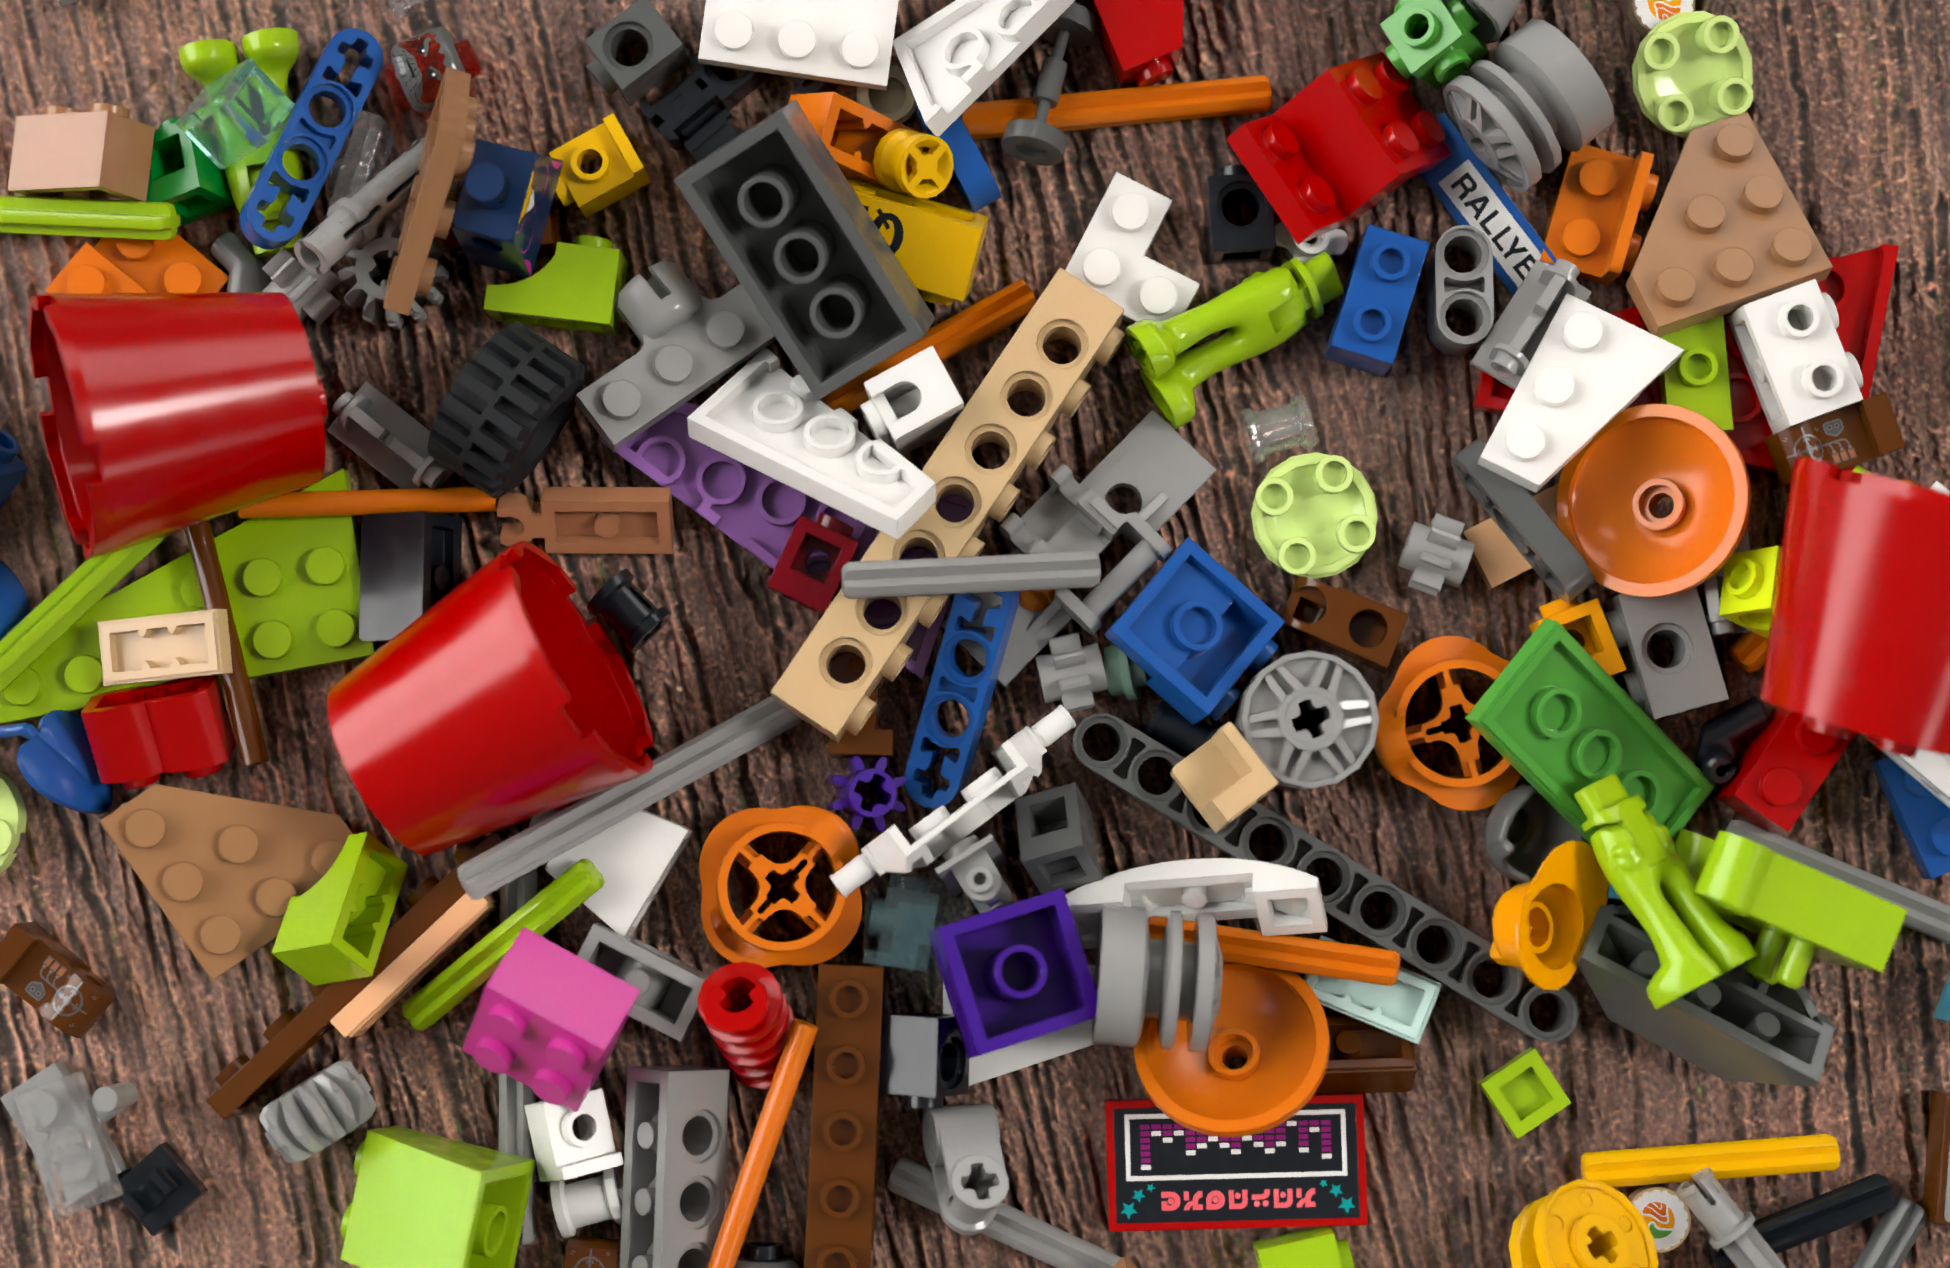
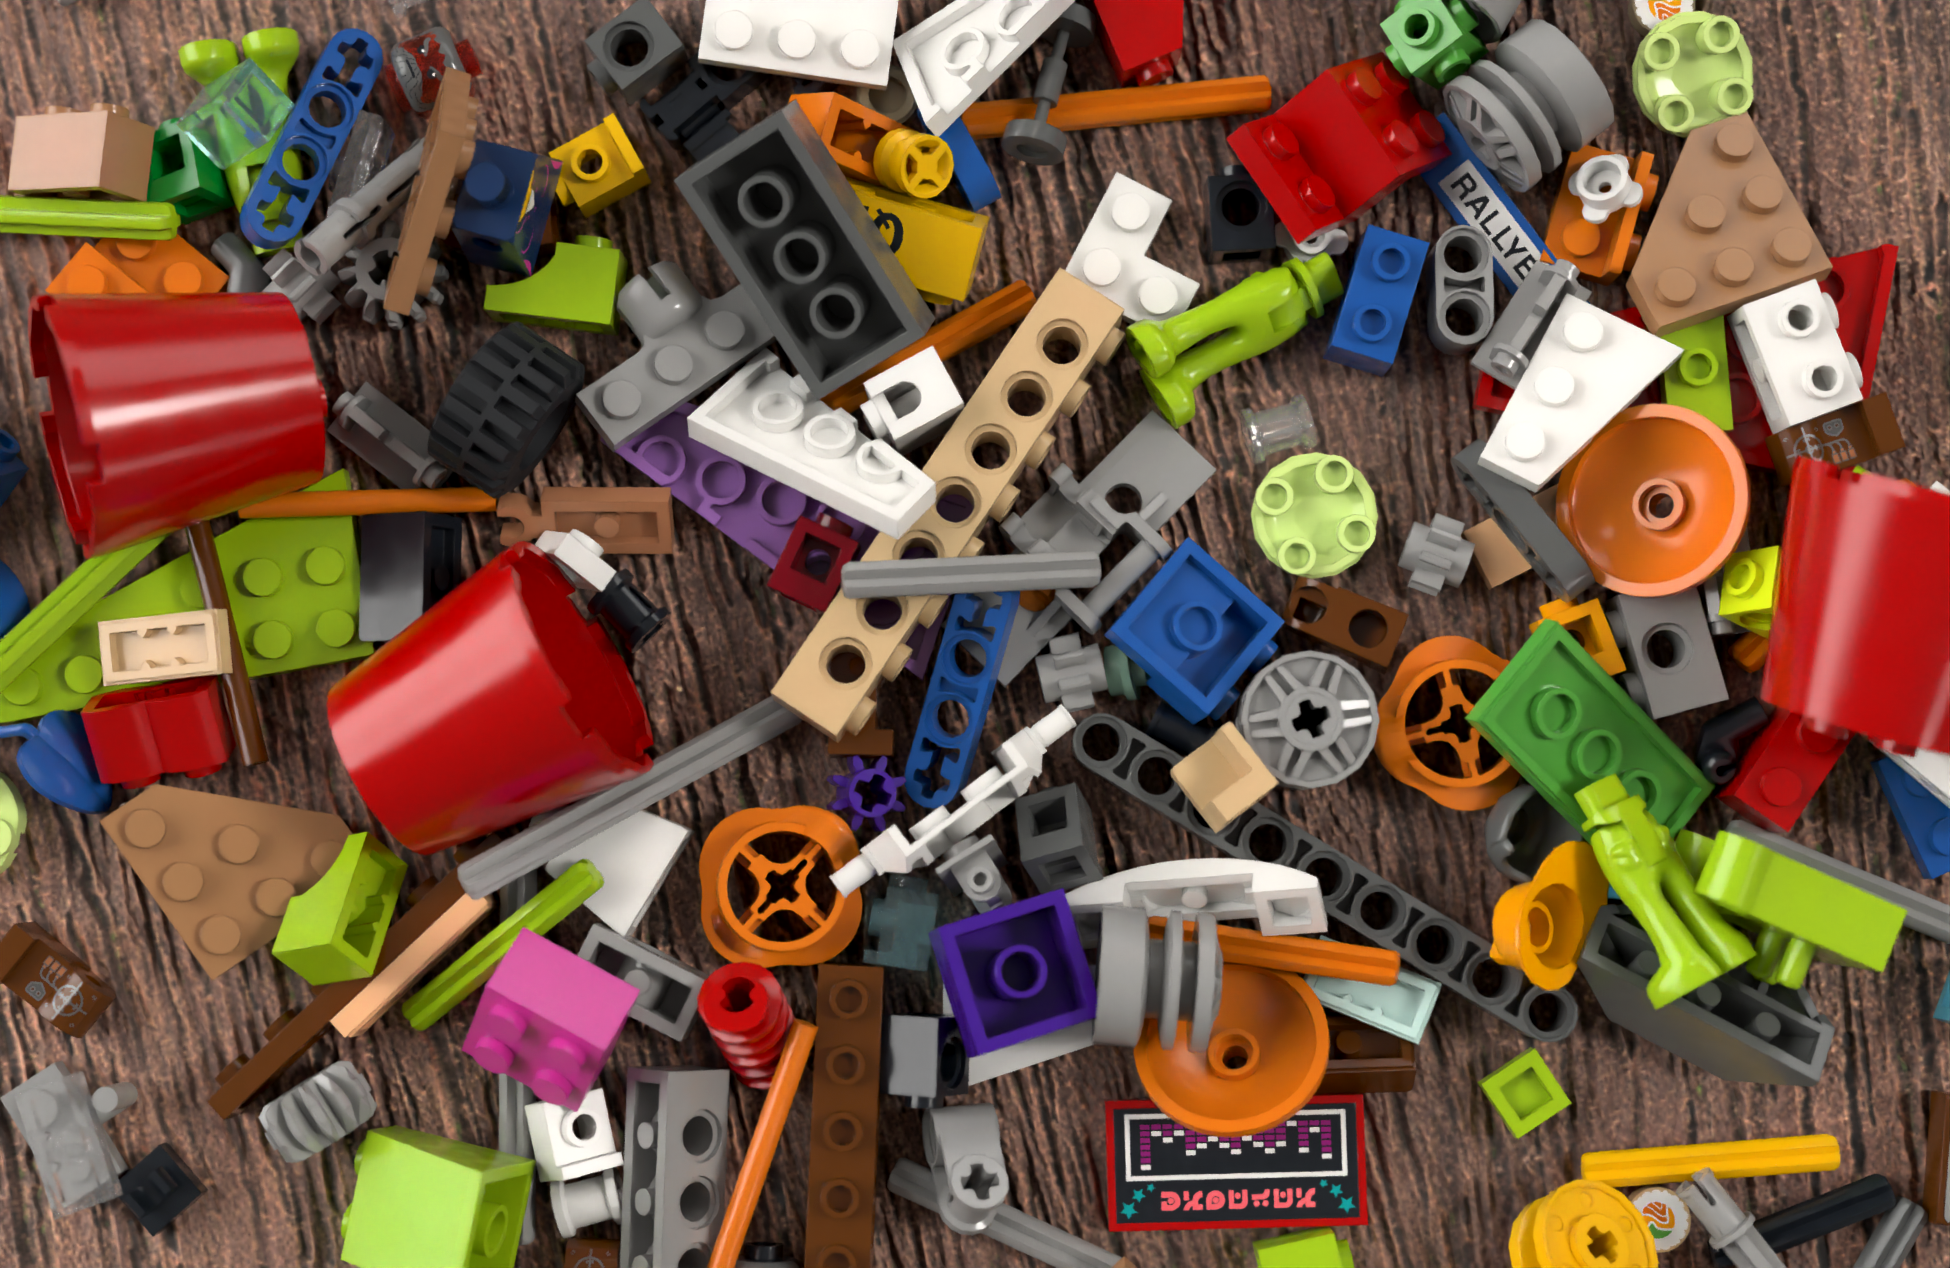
none -> white plate [535,529,617,592]
none -> white plate [1568,154,1643,224]

